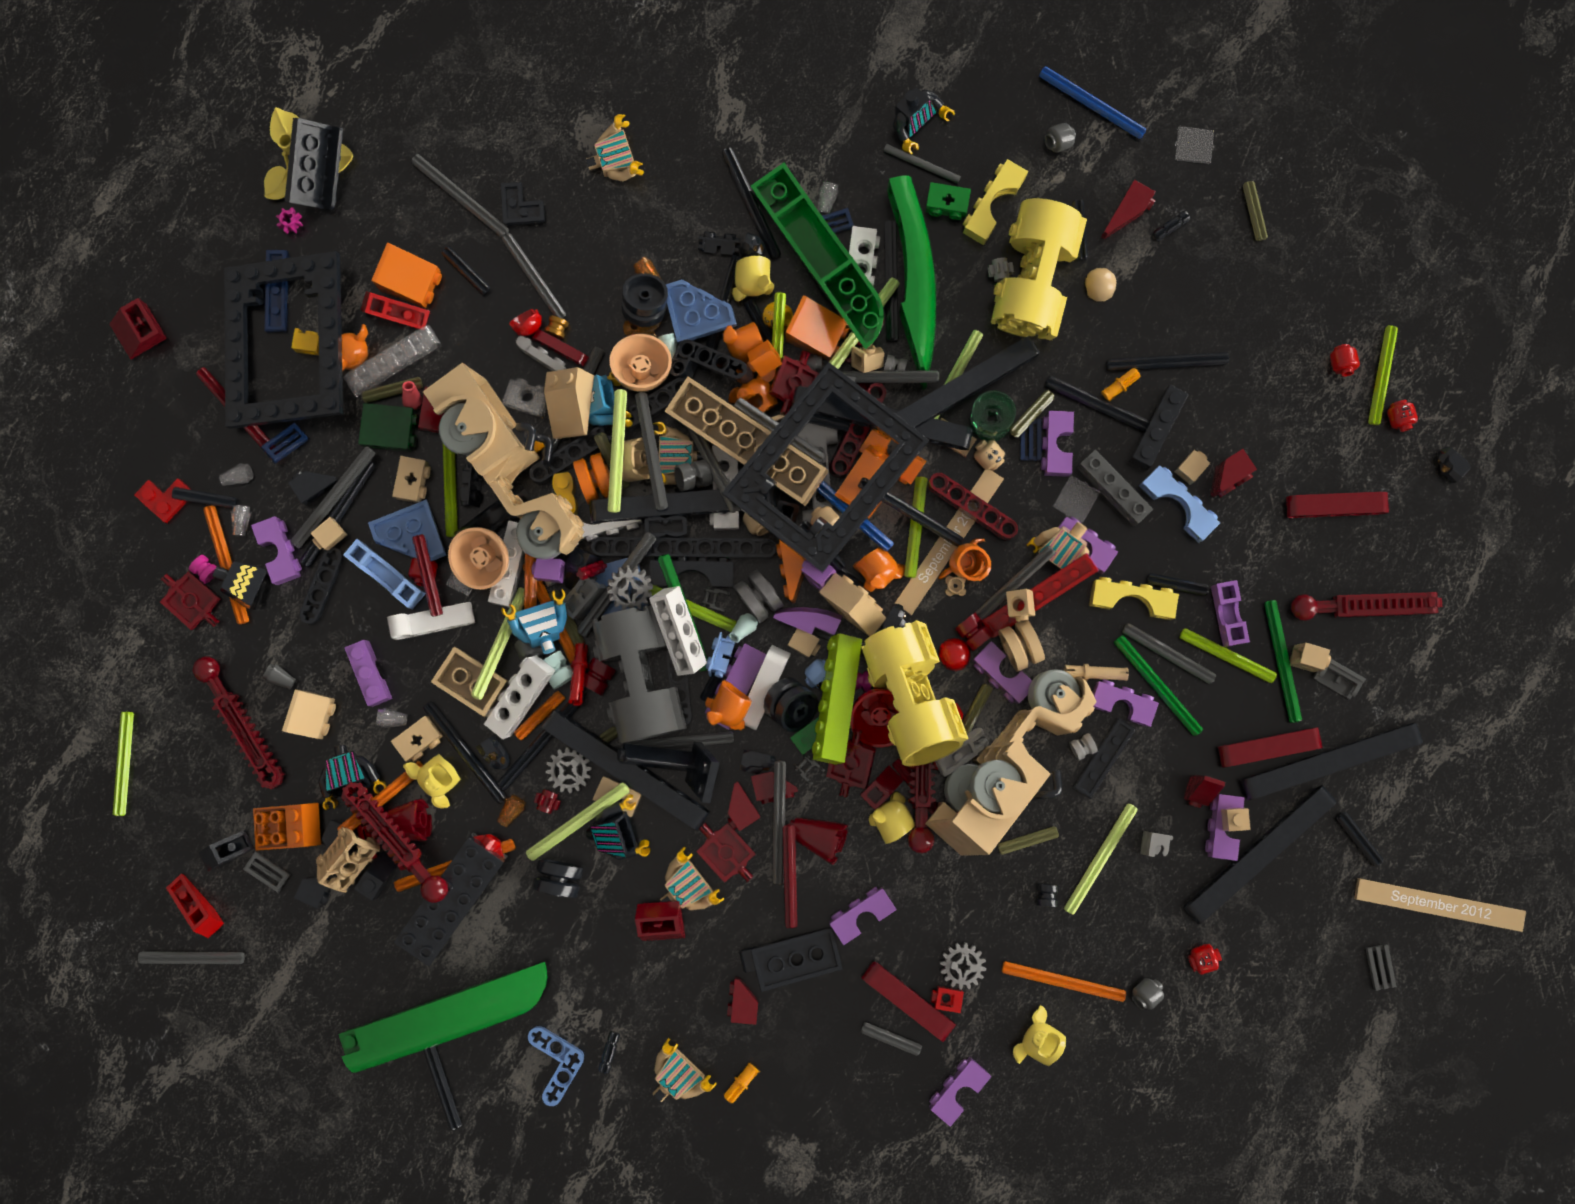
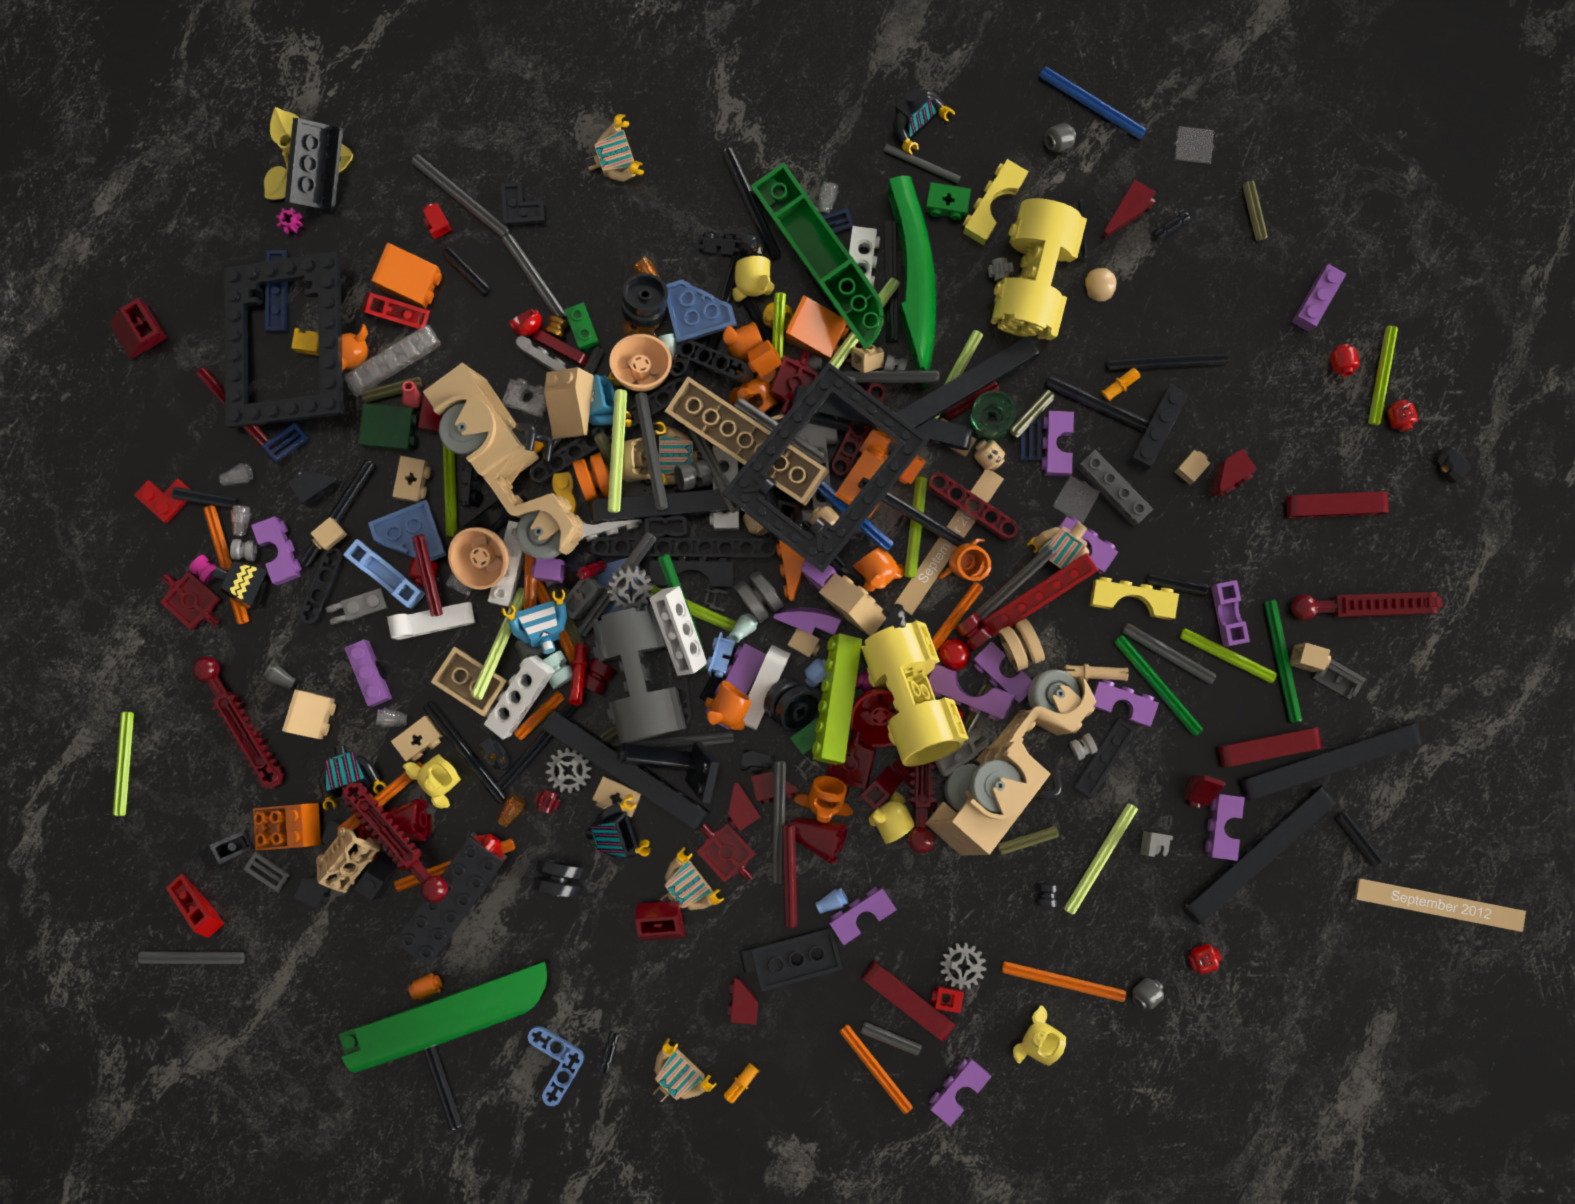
dark grey axle [291,446,375,548] -> none
yellowish green axle [526,783,630,861] -> none
tan plate [945,576,966,596] -> none
tan brick [1006,589,1035,622] -> none
light blue arch [1139,465,1220,543] -> none
tan brick [1221,808,1250,831] -> none
dark grey tile [1365,944,1397,991] -> none
none -> light grey wheel [230,539,257,561]
none -> light grey hinge [326,588,388,625]
none -> orange brick [408,973,442,1001]
none -> red brick [423,203,452,239]
none -> green brick [564,302,600,353]
none -> orange piece [793,775,853,823]
none -> light blue cone [816,888,848,914]
none -> orange axle [840,1025,913,1114]
none -> medium lavender arch [929,664,1016,721]
none -> orange axle [932,582,983,652]
none -> dark red axle [944,382,999,420]
none -> medium lavender brick [1292,264,1346,332]

